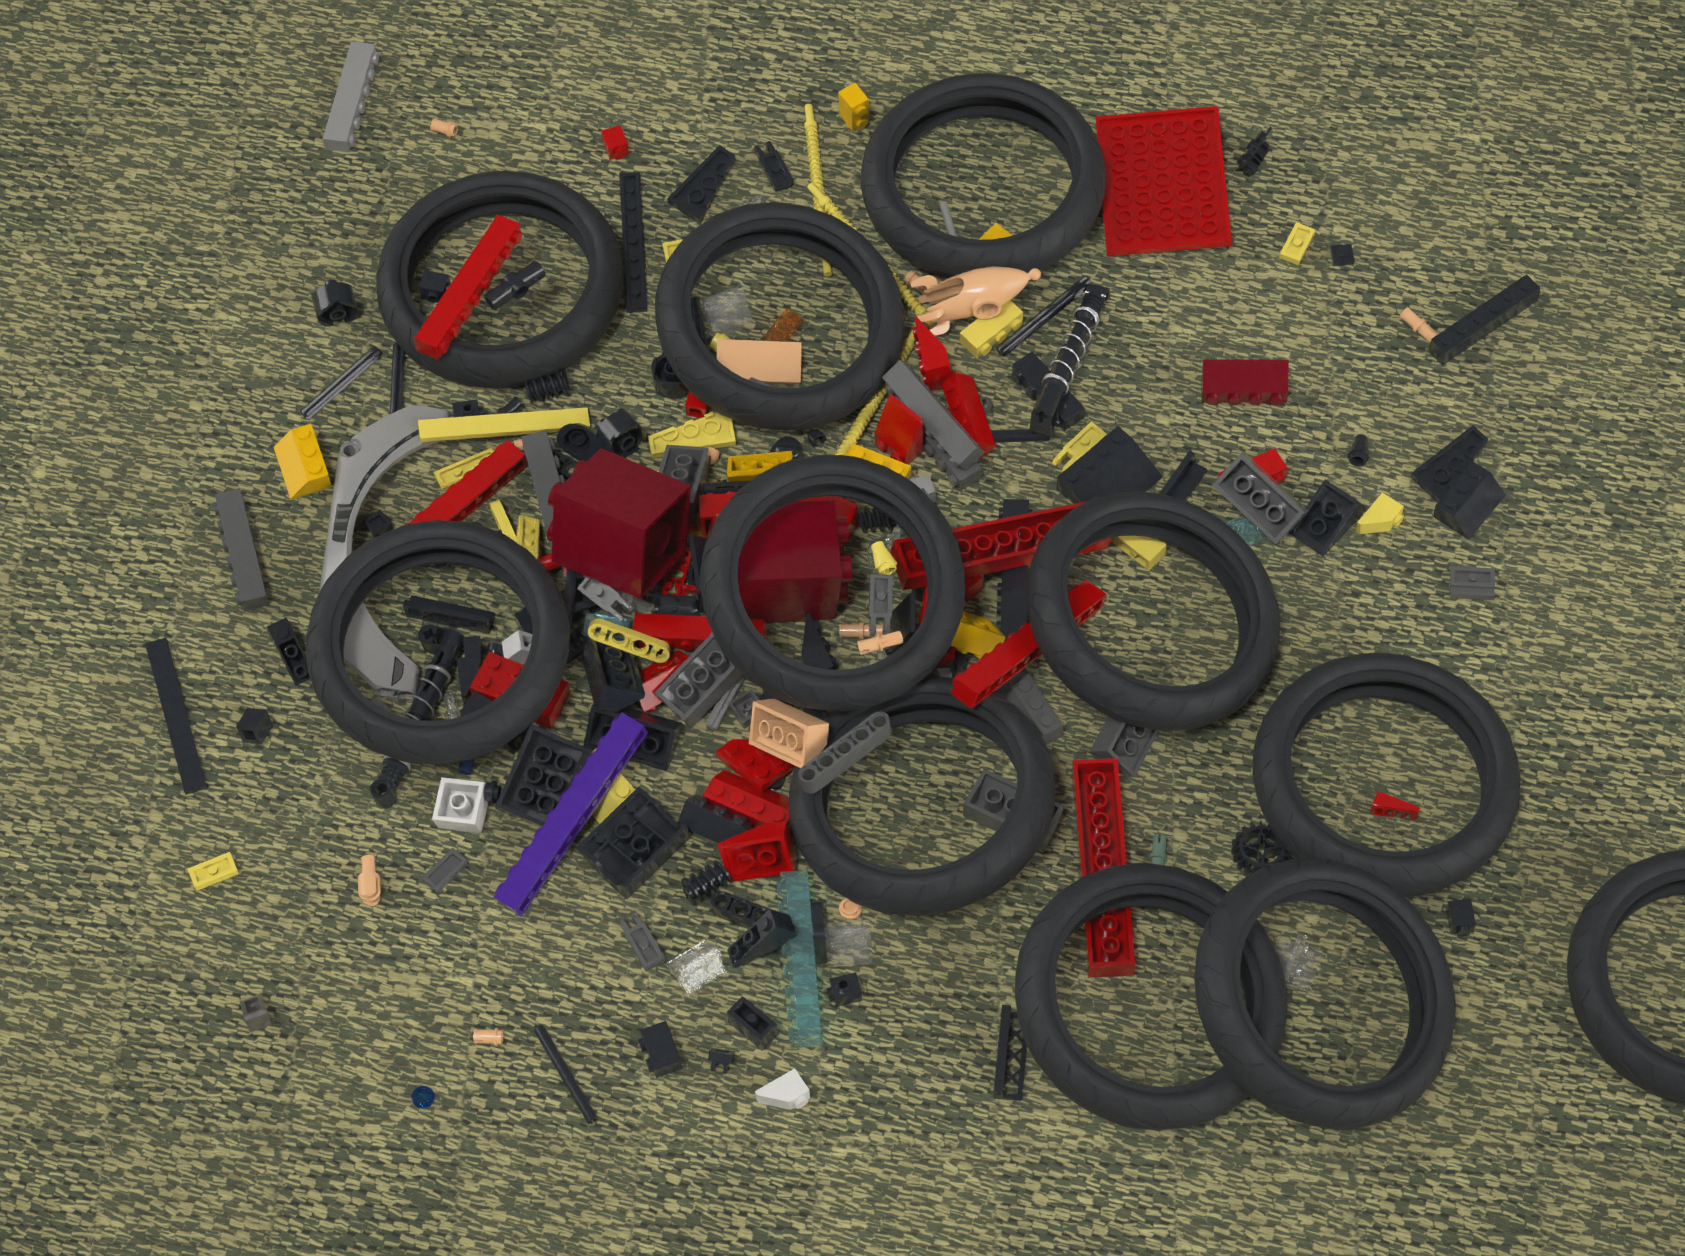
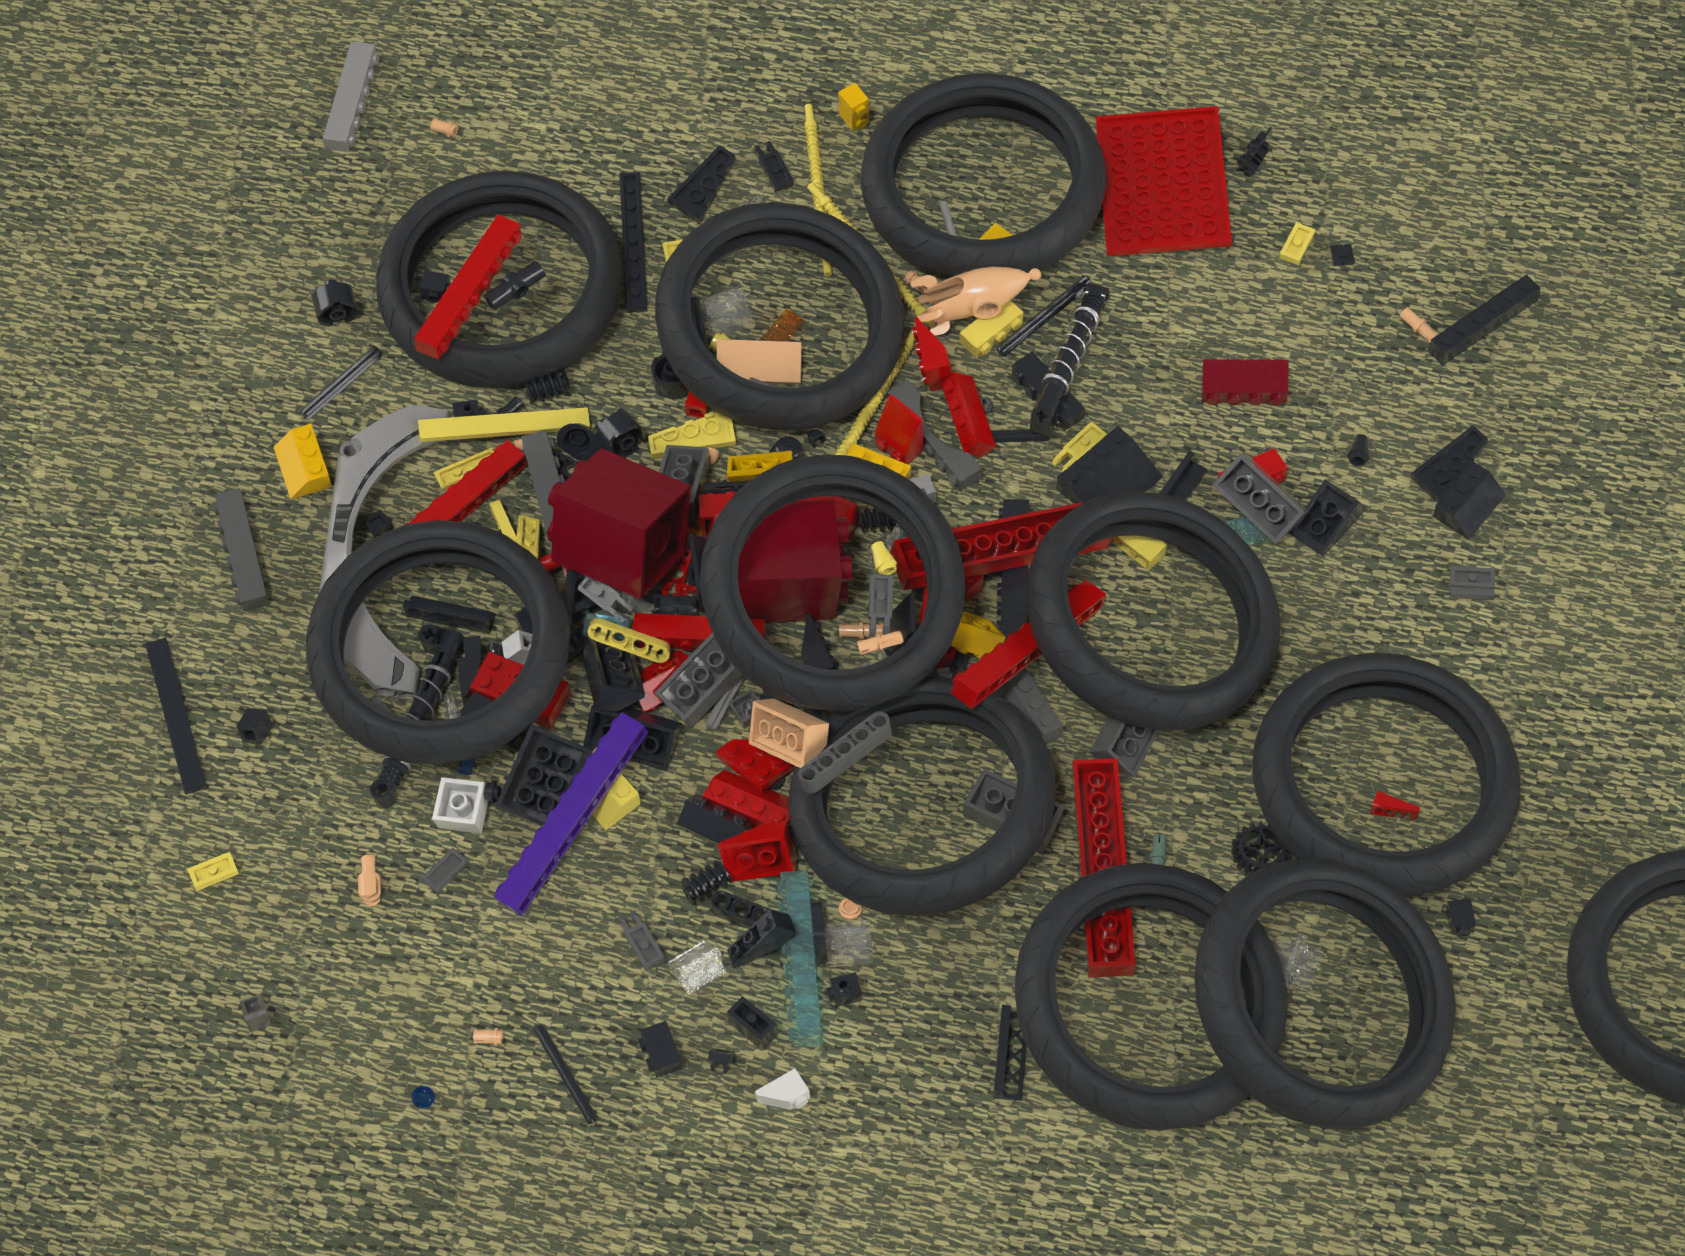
black slope [265,617,310,686] -> none
black axle [389,342,405,415] -> none
black piece [576,787,689,899] -> none
red brick [601,125,629,160] -> none
dark grey brick [882,360,985,470] -> none
light yellow slope [1356,493,1404,534] -> none

